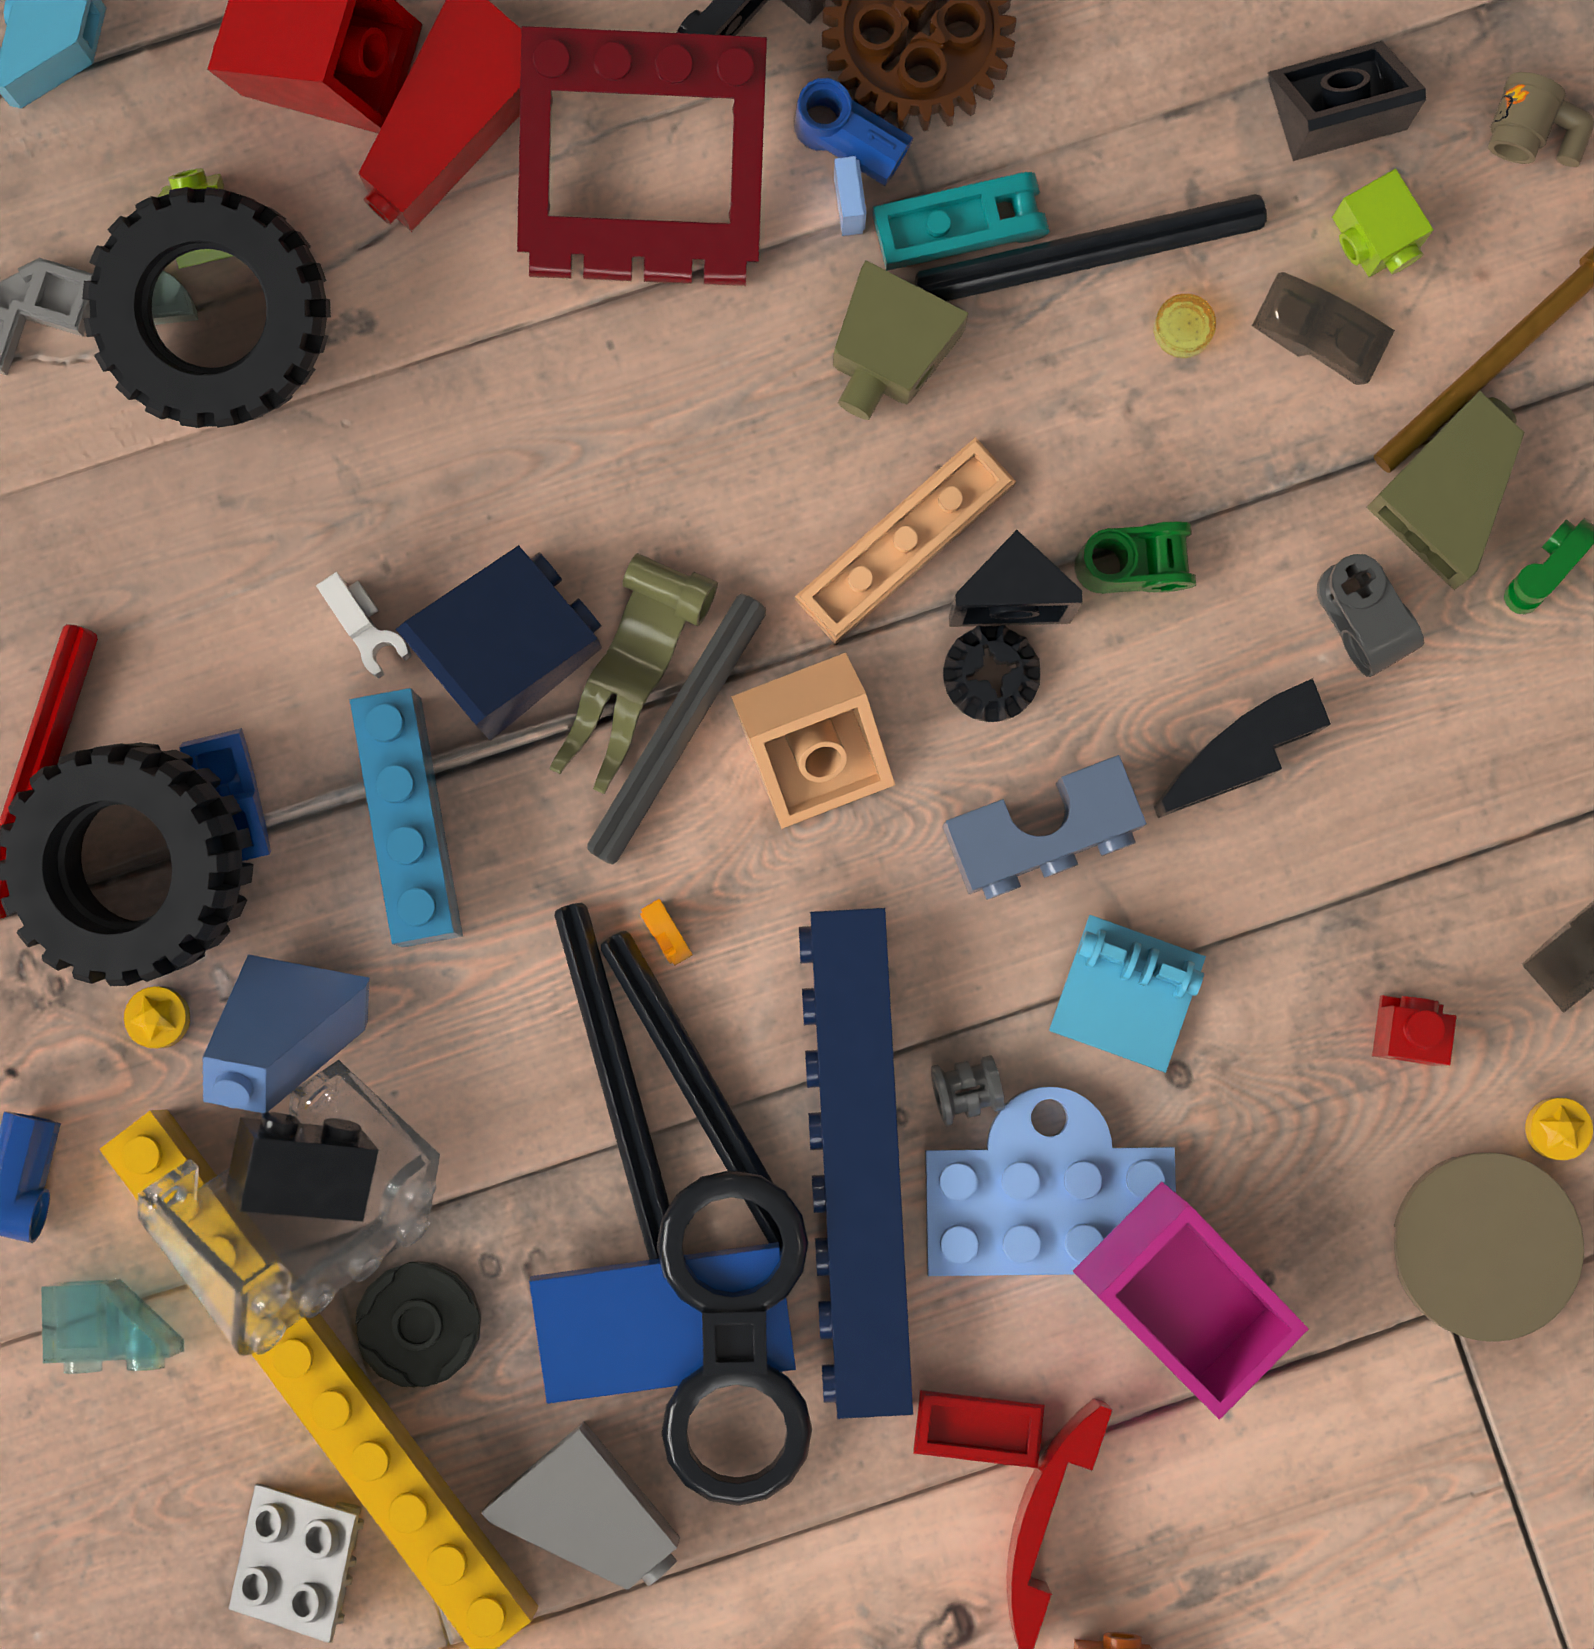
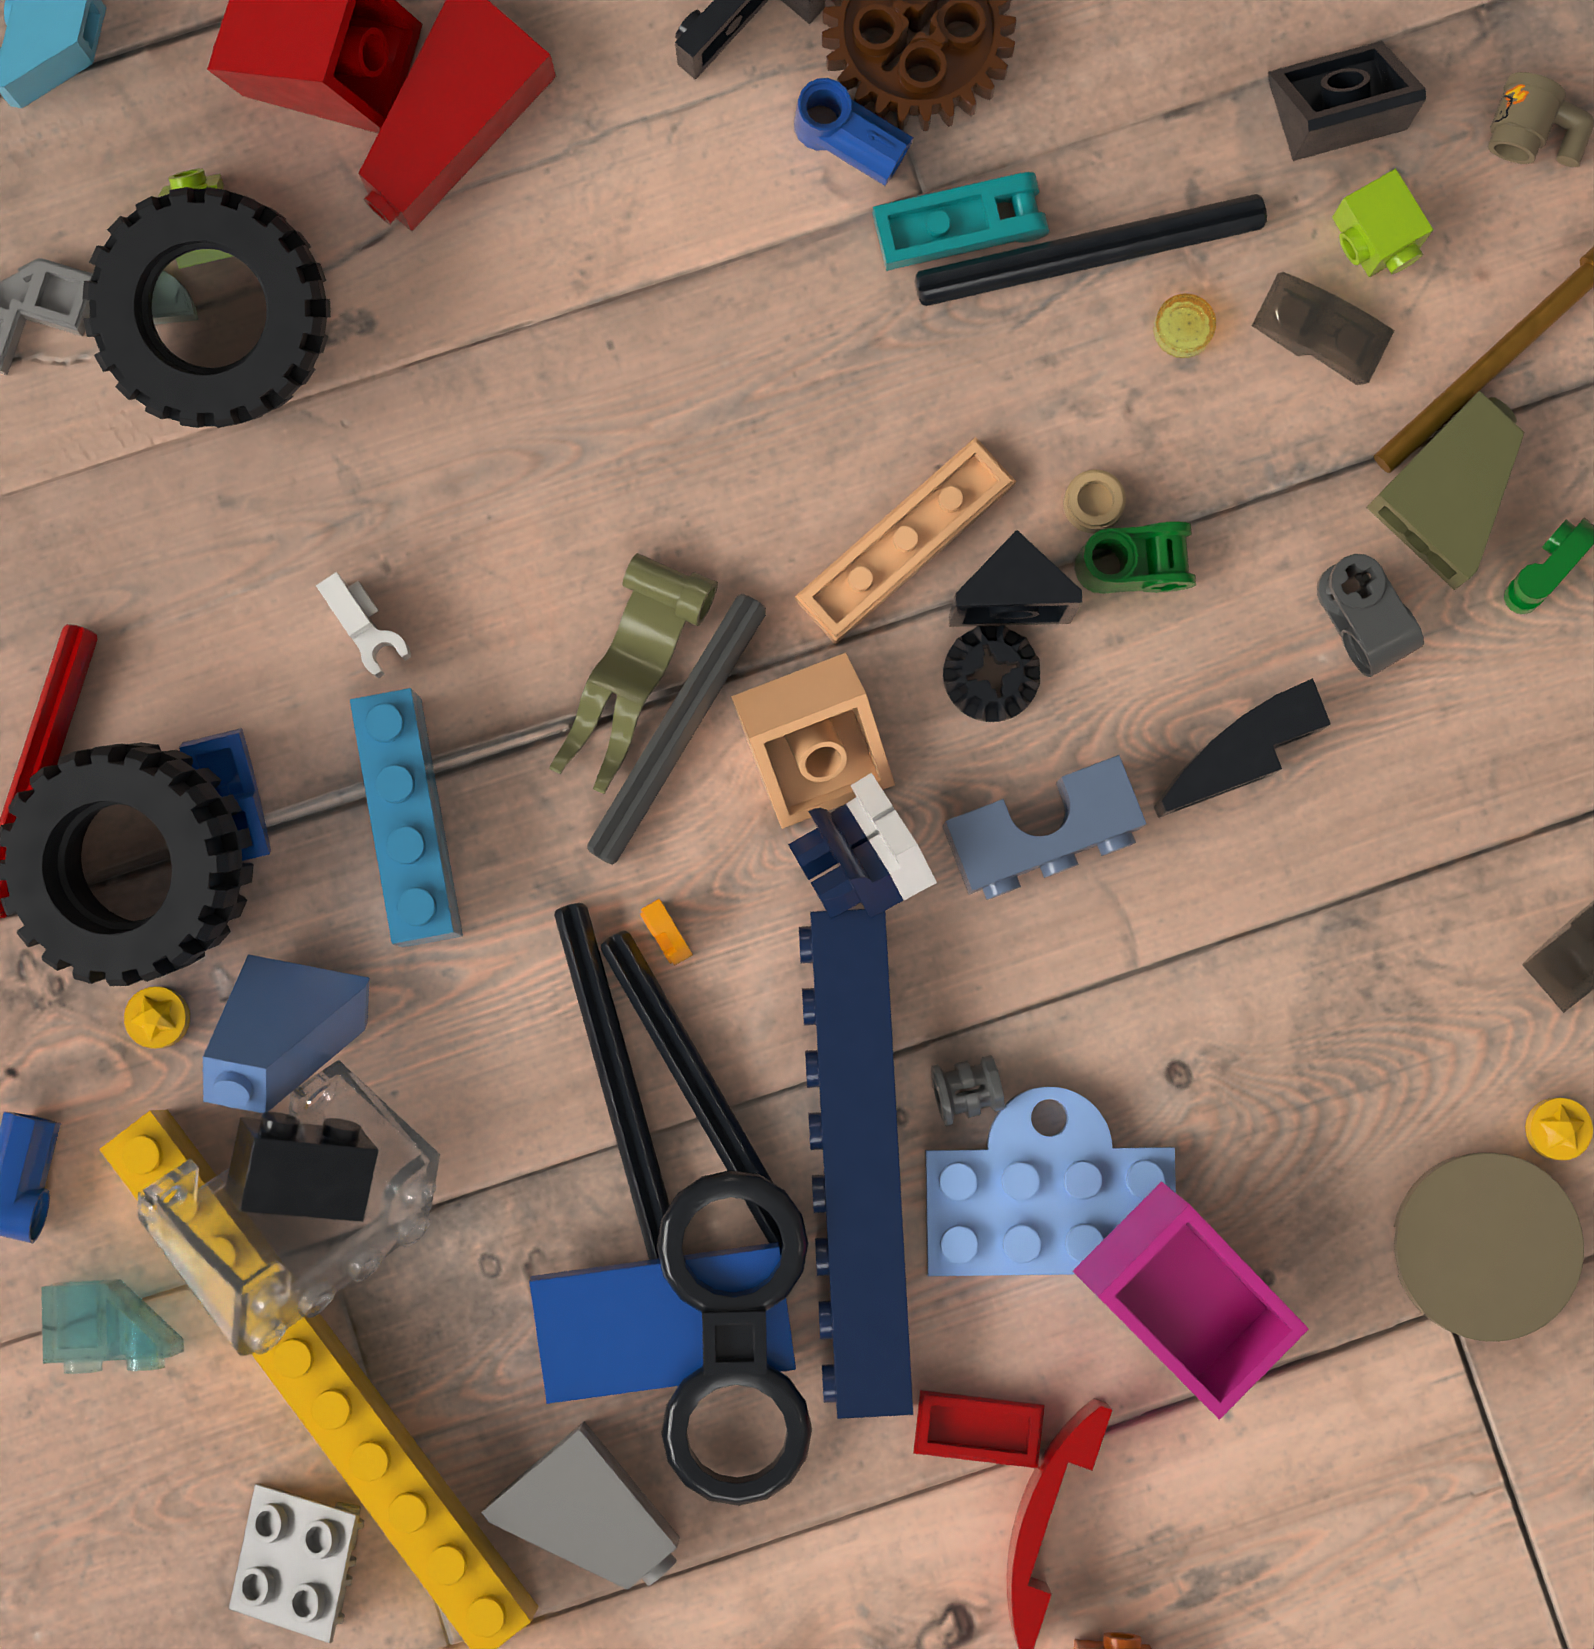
pearl dark grey tile [355,1261,481,1388] -> none
dark blue slope [395,545,602,741] -> none
dark red hinge [517,26,767,286] -> none
olive torso [833,260,968,420] -> none
light blue tile [834,156,866,236] -> none
medium azure hinge [1049,915,1206,1073] -> none
red brick [1372,995,1457,1066] -> none
none -> dark blue hips [788,773,937,919]
none -> tan tile [1063,469,1126,533]

